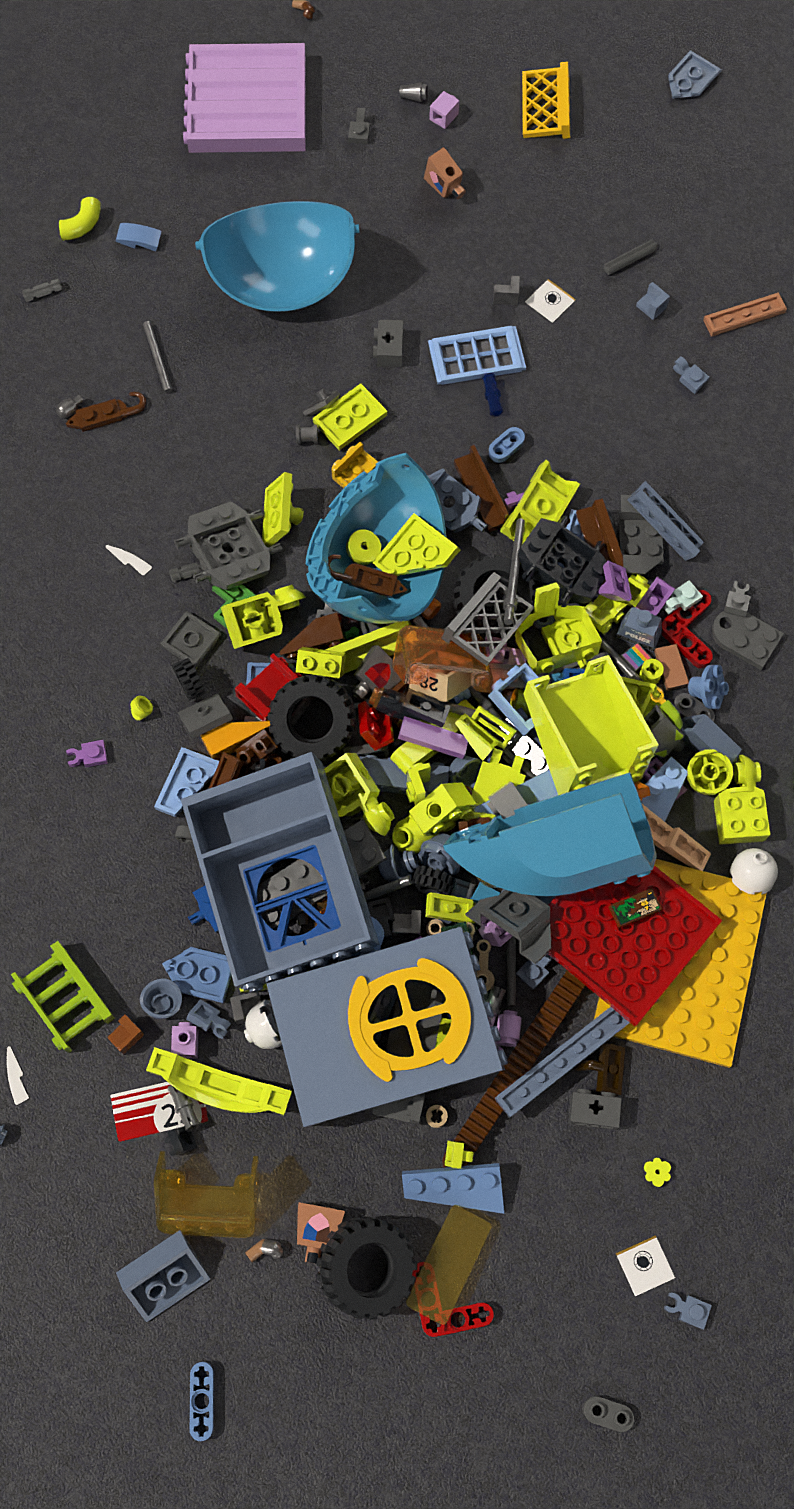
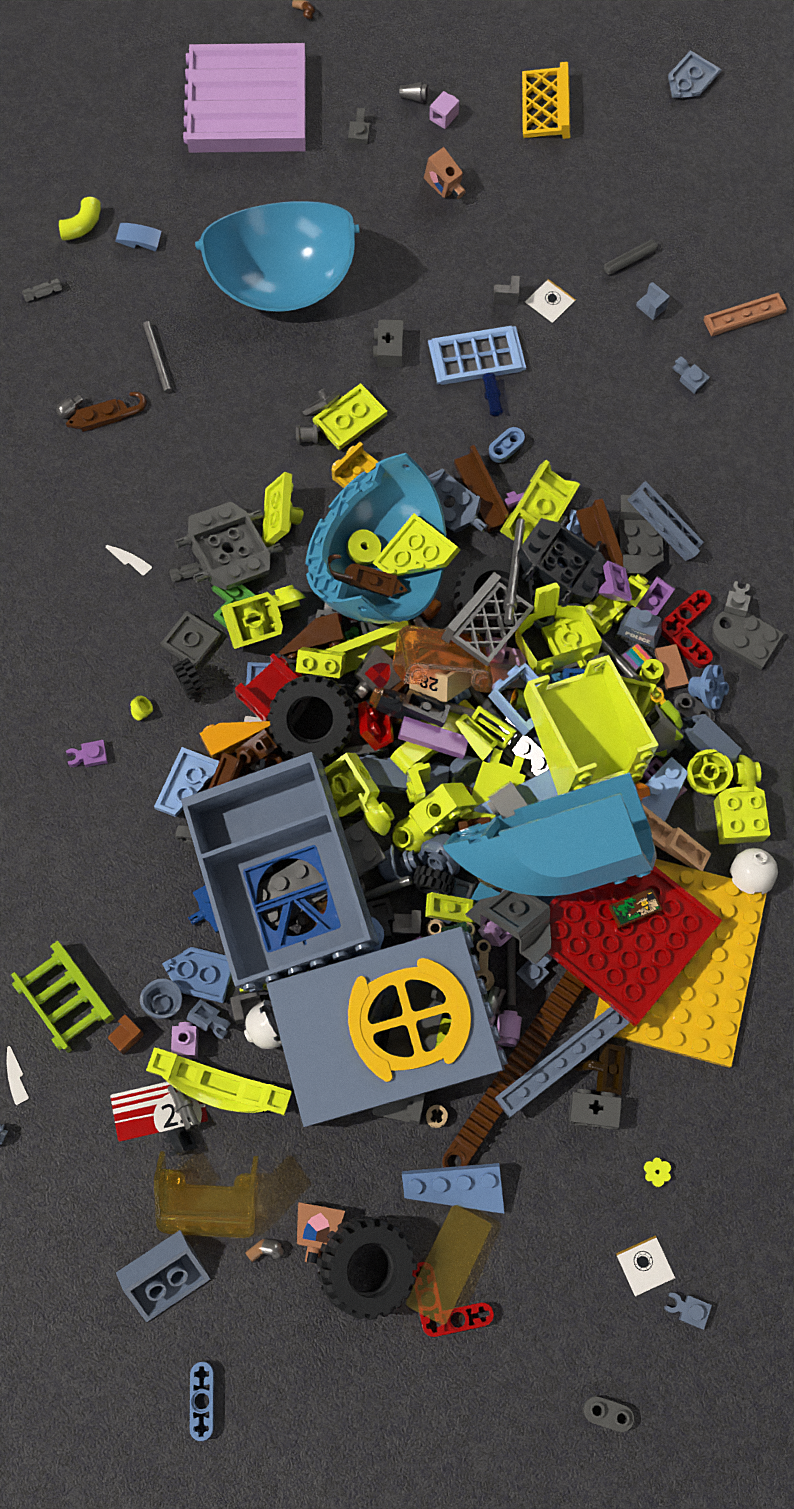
dark grey plate [177,693,233,739] -> none
neon yellow tile [445,1141,473,1169] -> none
light aqua plate [663,580,703,614] -> none

